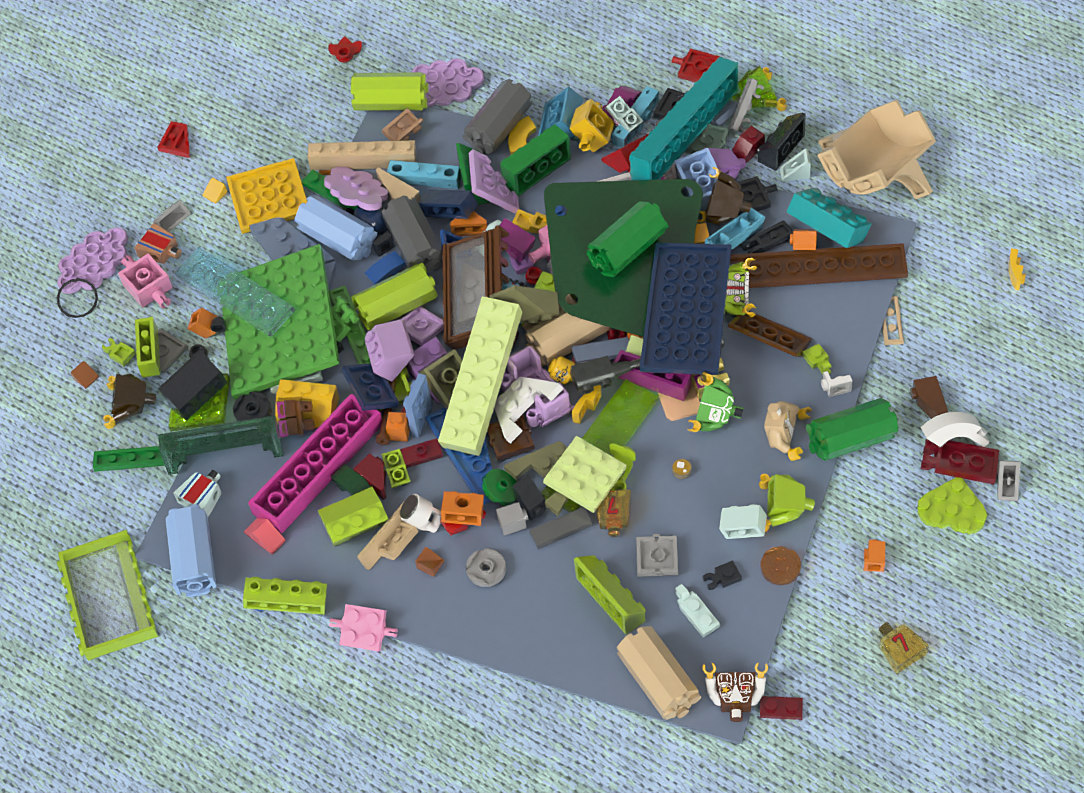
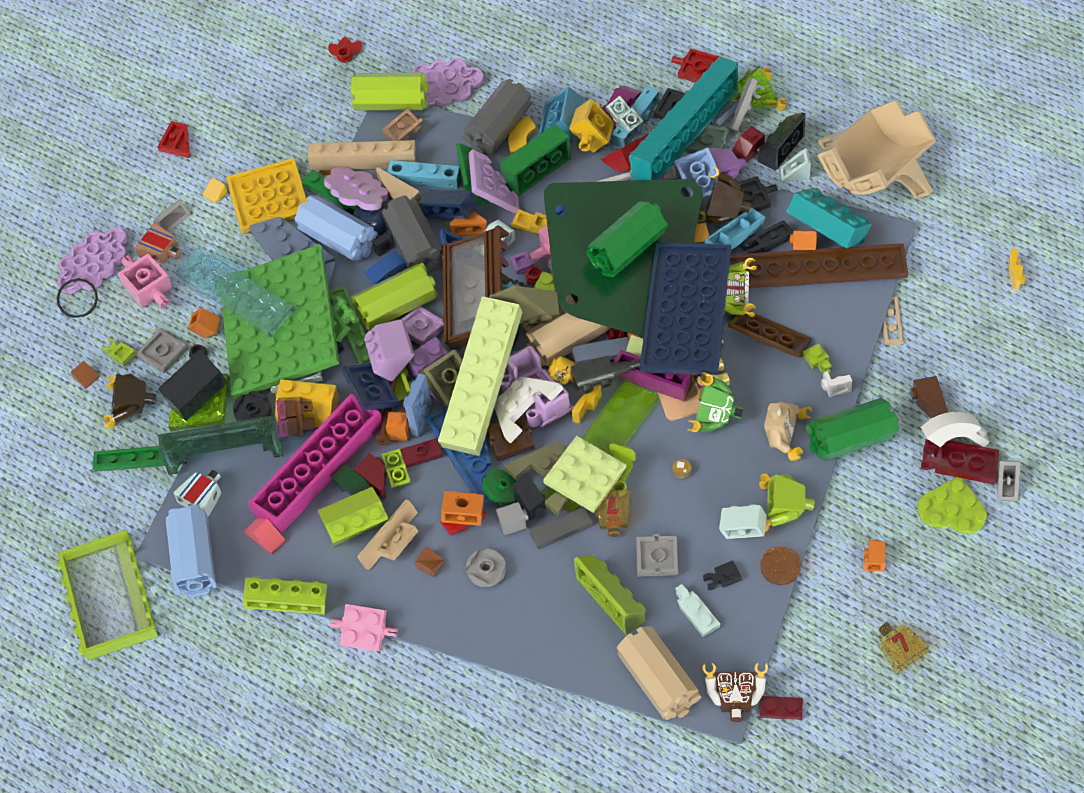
lime brick [135,317,161,378] -> none
black hinge [211,317,226,333] -> none
white piece [400,494,441,533] -> none
magenta brick [499,218,536,262] -> none

